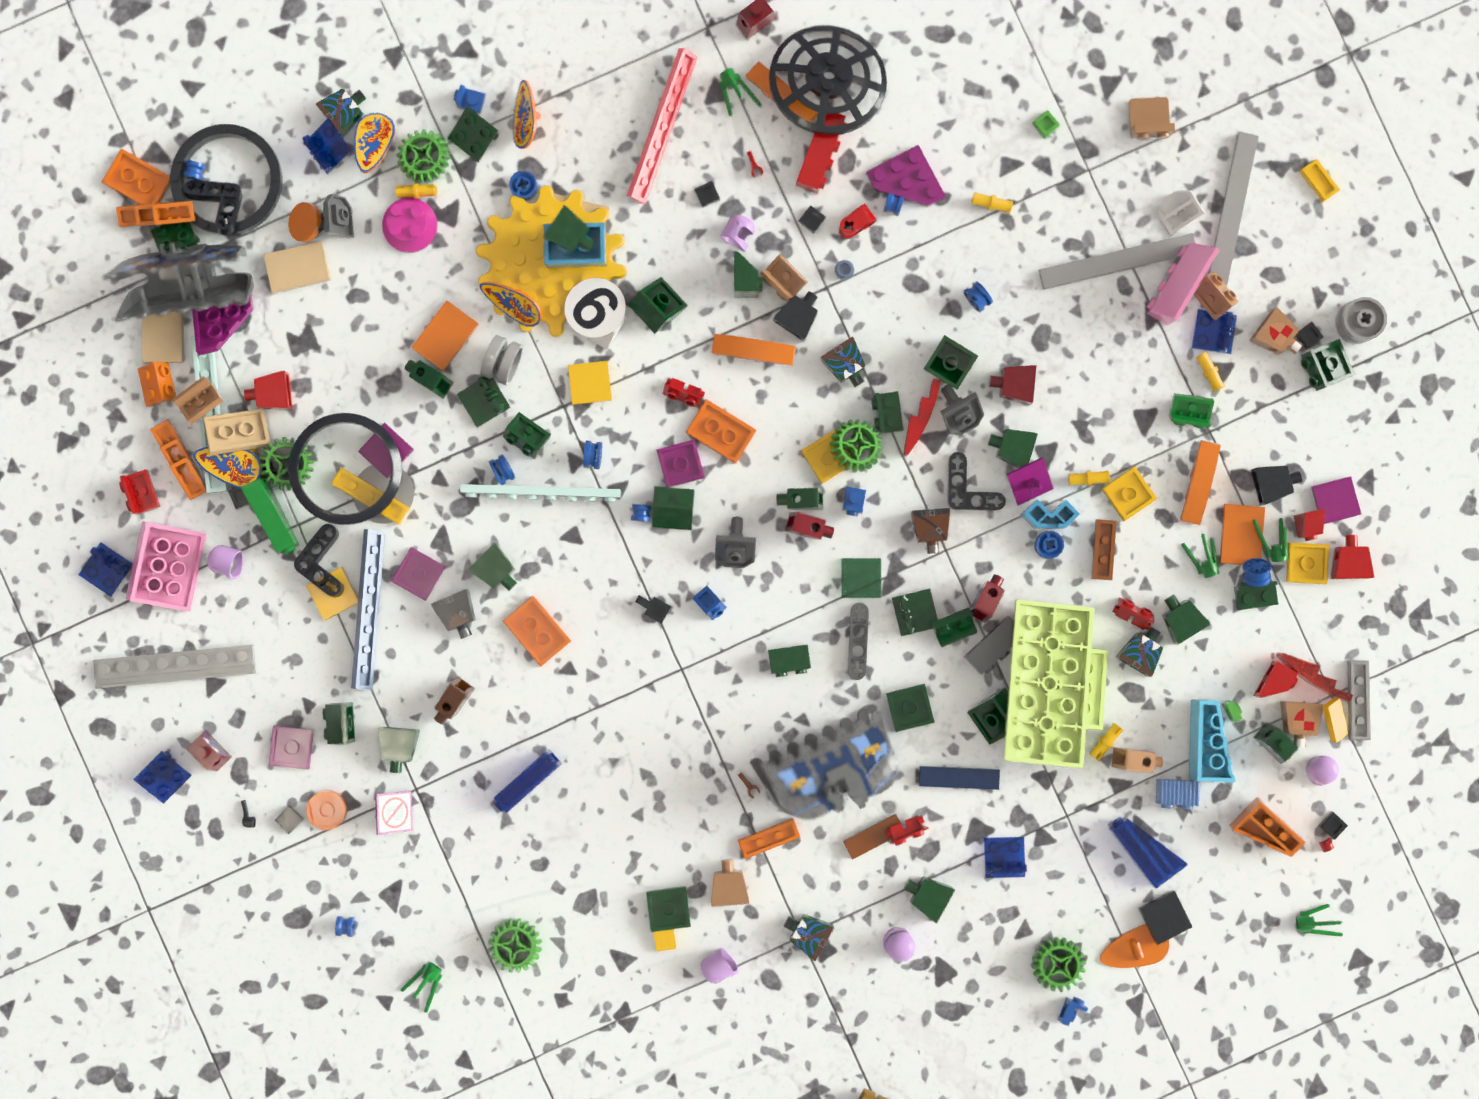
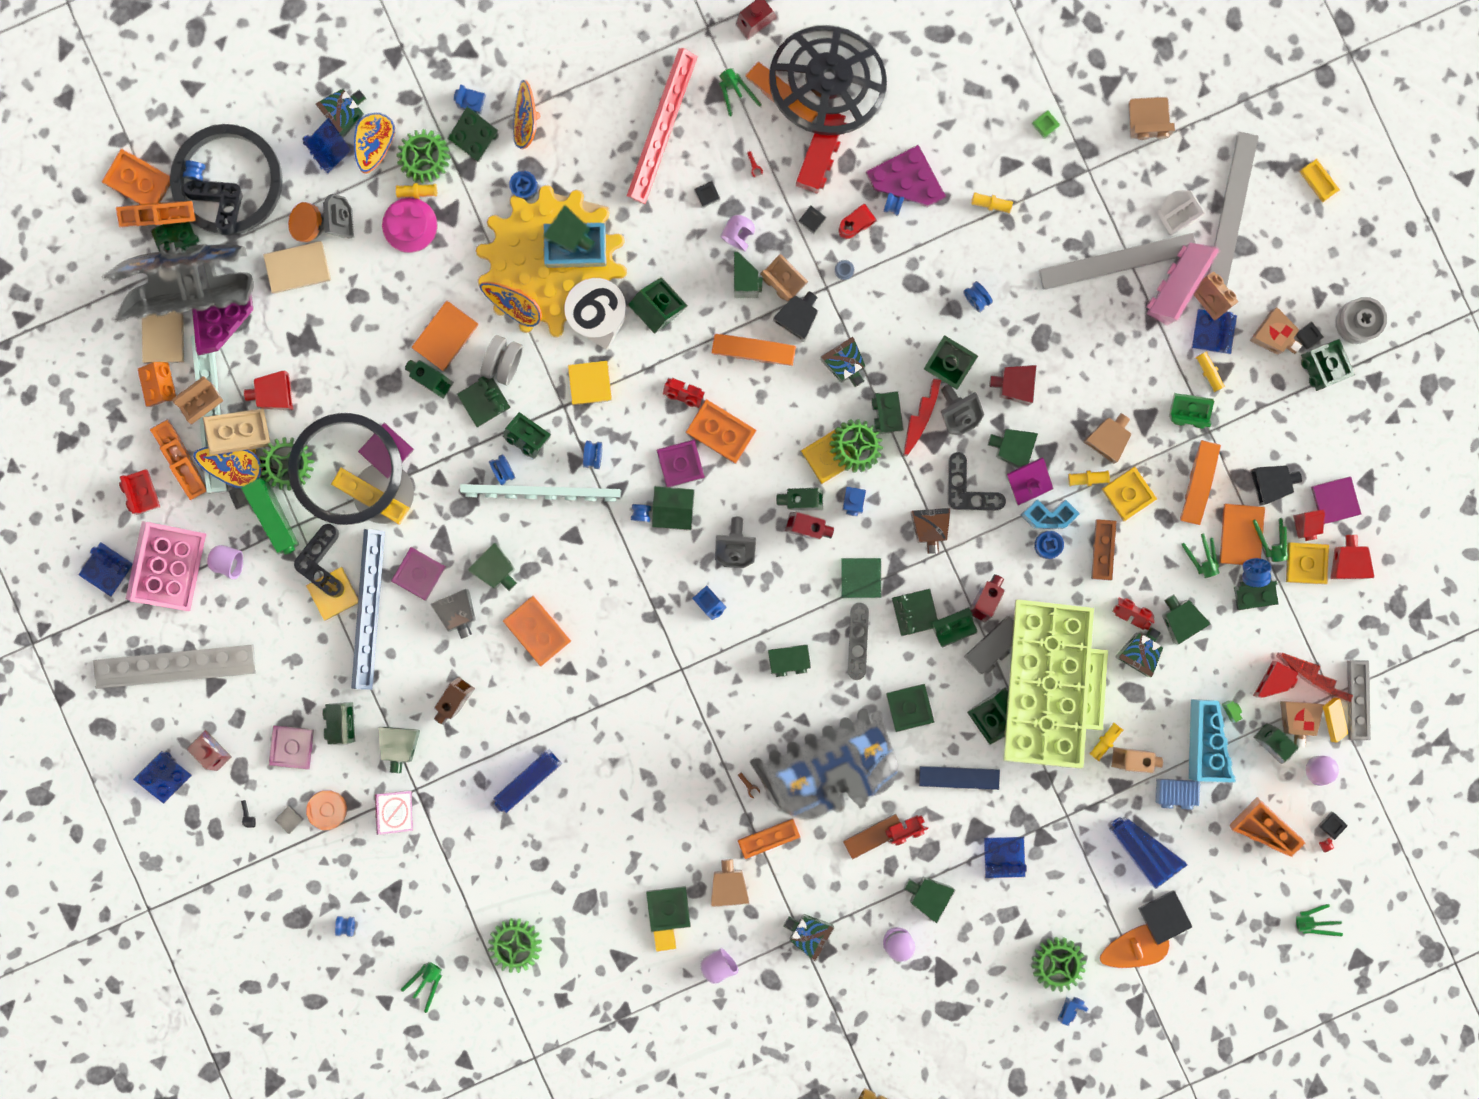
black plate [635,595,671,624] -> none
none -> medium nougat torso [1083,413,1131,464]

